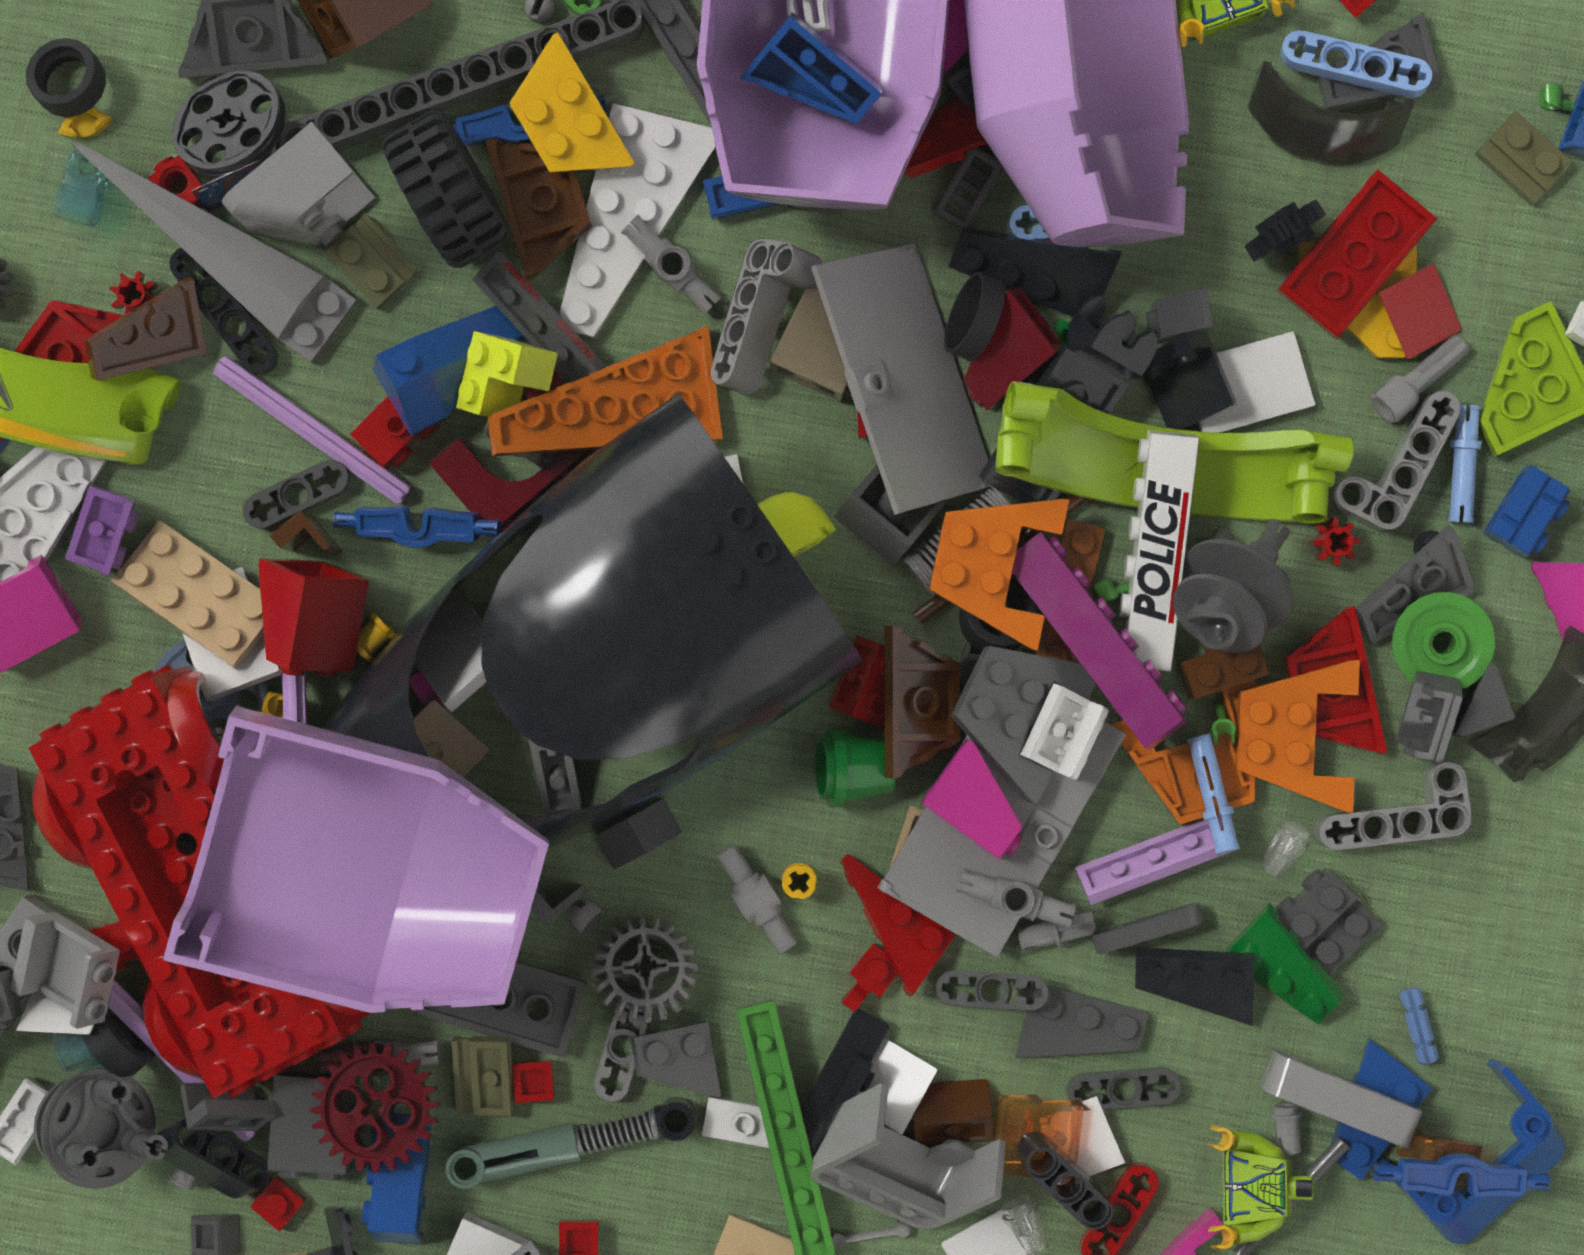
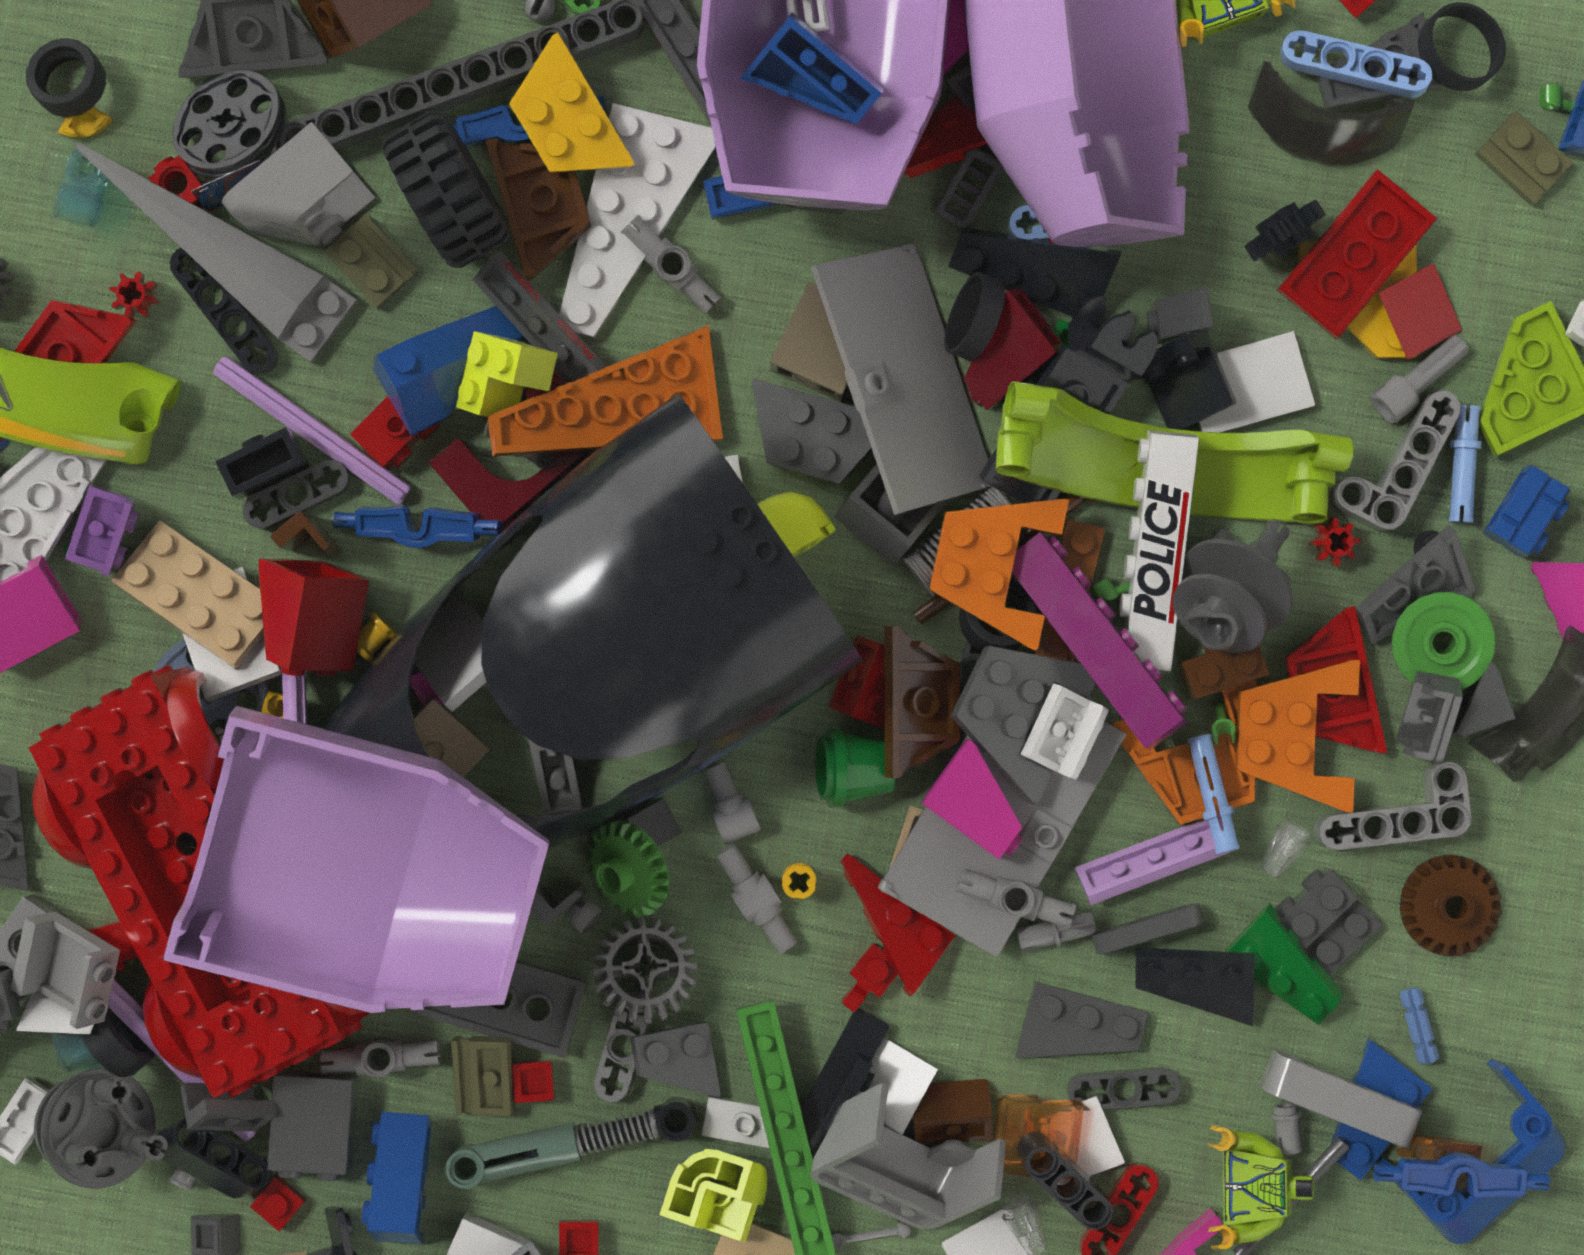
reddish brown wing [84,277,207,380] -> none
dark red gear [310,1043,441,1173] -> none
light grey beam [711,239,822,395] -> none
dark grey beam [936,970,1051,1011] -> none
none -> black brick [215,427,310,499]
none -> bright green gear [586,820,669,918]
none -> neon yellow brick [659,1149,768,1242]
none -> light grey pin [704,763,762,845]
none -> dark grey wing [752,379,872,484]
none -> reddish brown gear [1399,855,1502,956]
none -> black tyre [1418,2,1506,91]

